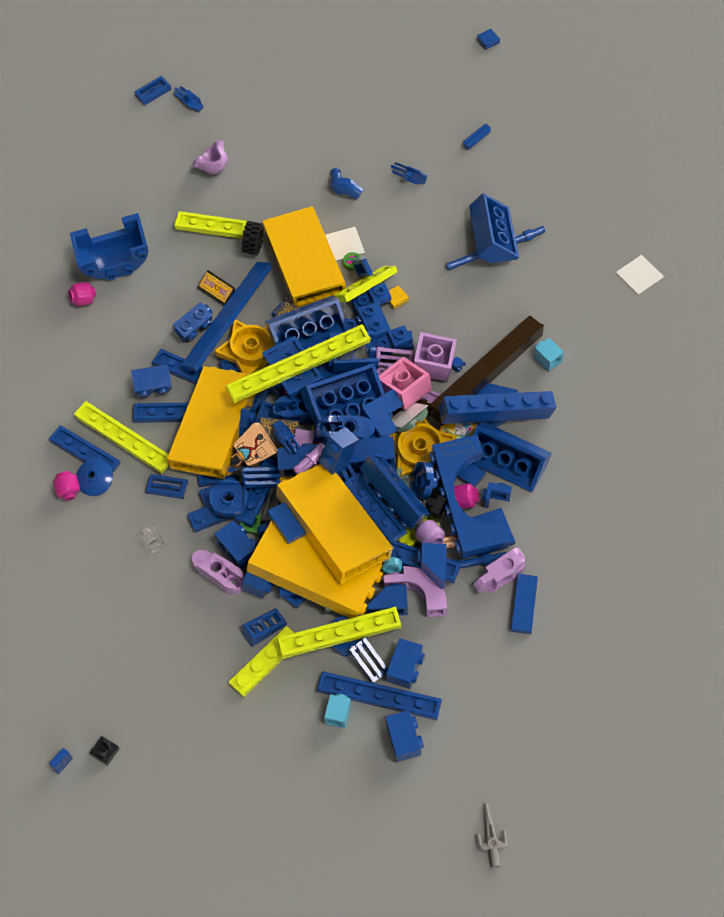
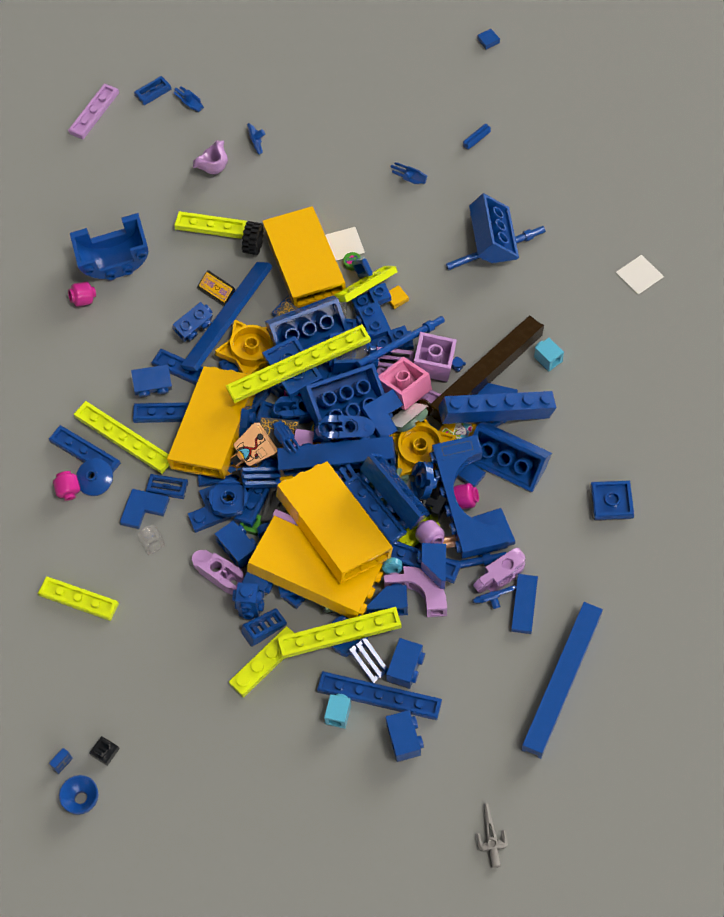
blue tile [267,502,306,544] -> none
lavender axle [294,443,325,474] -> none
blue brick [319,427,359,475] -> none
blue arm [330,168,363,200] -> none
blue bracket [482,482,512,508] -> none
none -> neon yellow tile [38,576,119,621]
none -> blue piece [59,775,99,815]
none -> lavender tile [68,83,119,140]
none -> blue tile [120,489,170,529]
none -> blue brick [233,582,264,620]
none -> blue piece [247,123,266,155]
none -> blue bar [356,316,445,368]
none -> blue piece [472,586,516,609]
none -> blue tile [522,602,603,759]
none -> blue plate [591,480,634,520]

